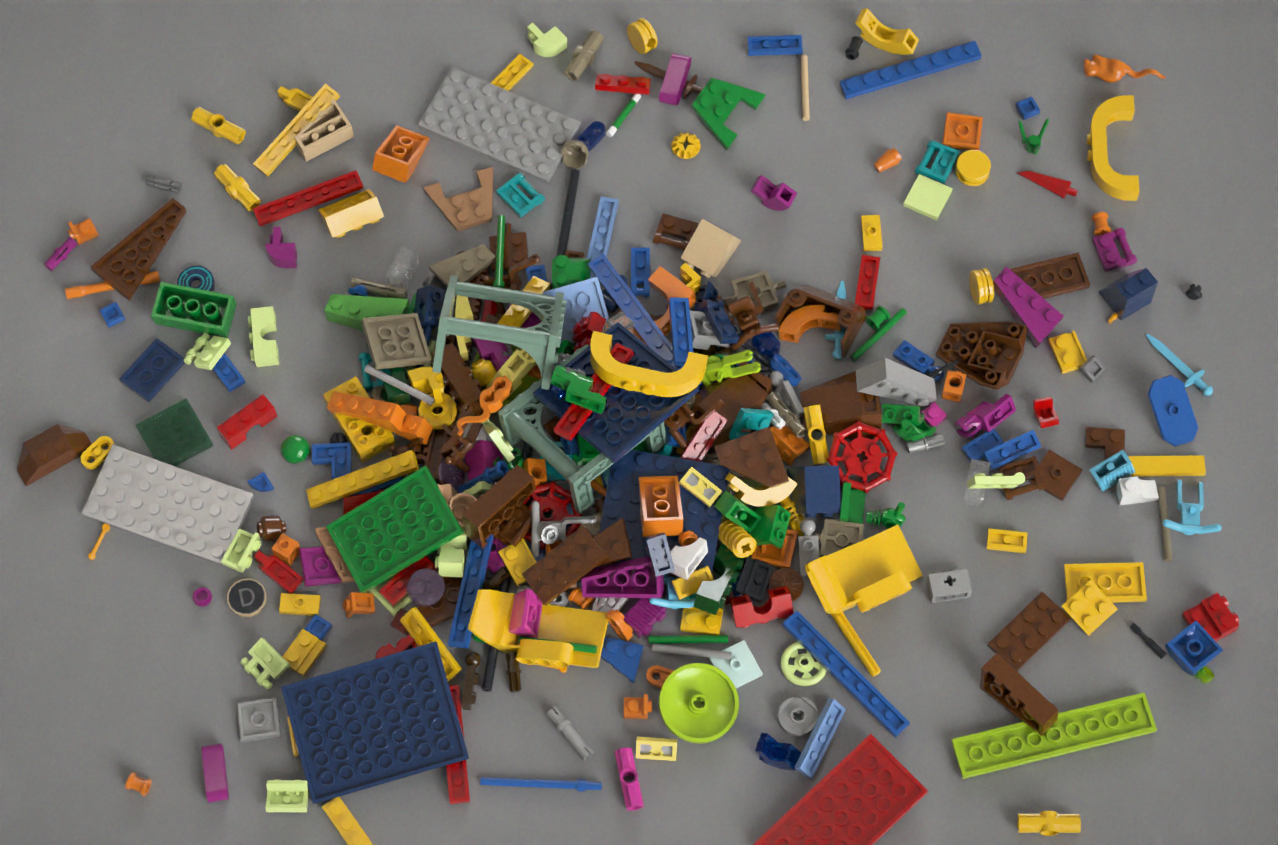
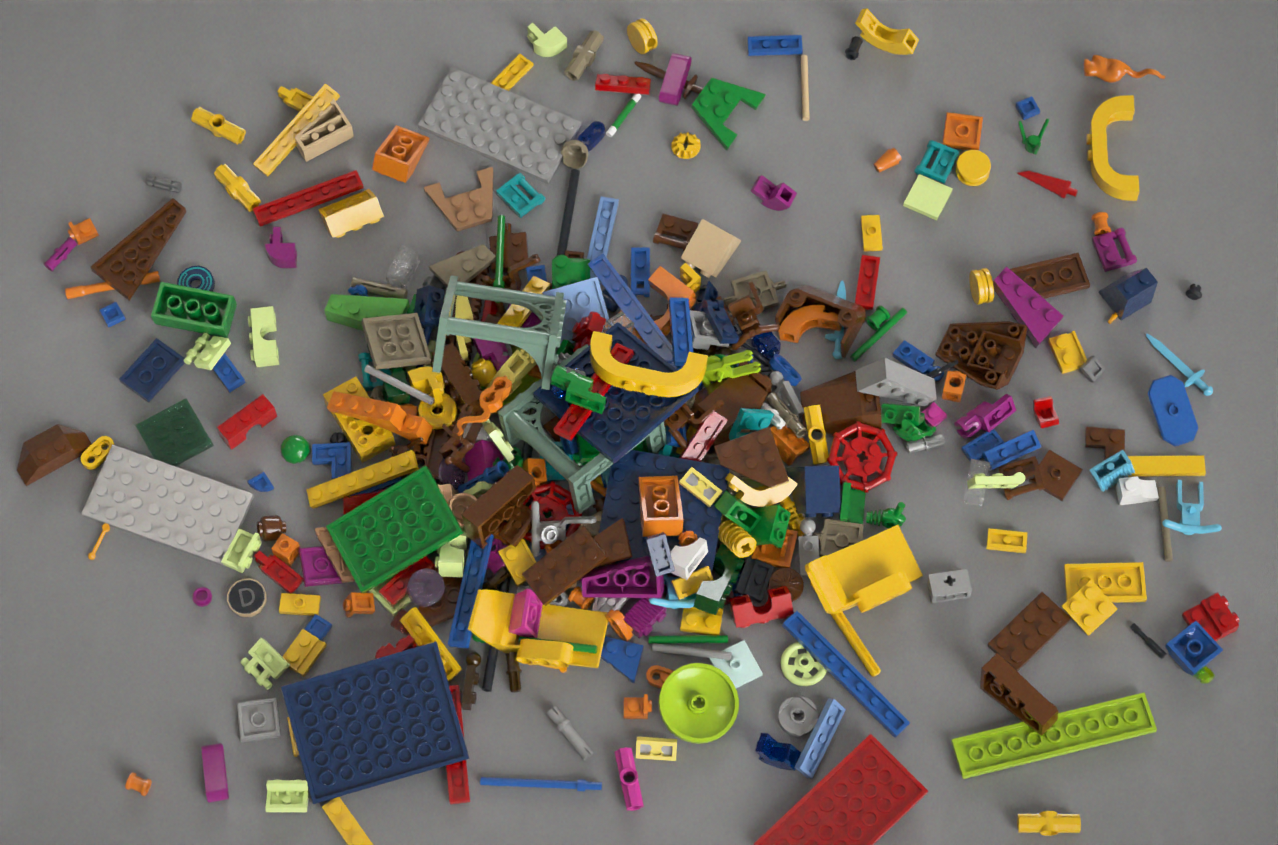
blue plate [839,41,982,99] -> none

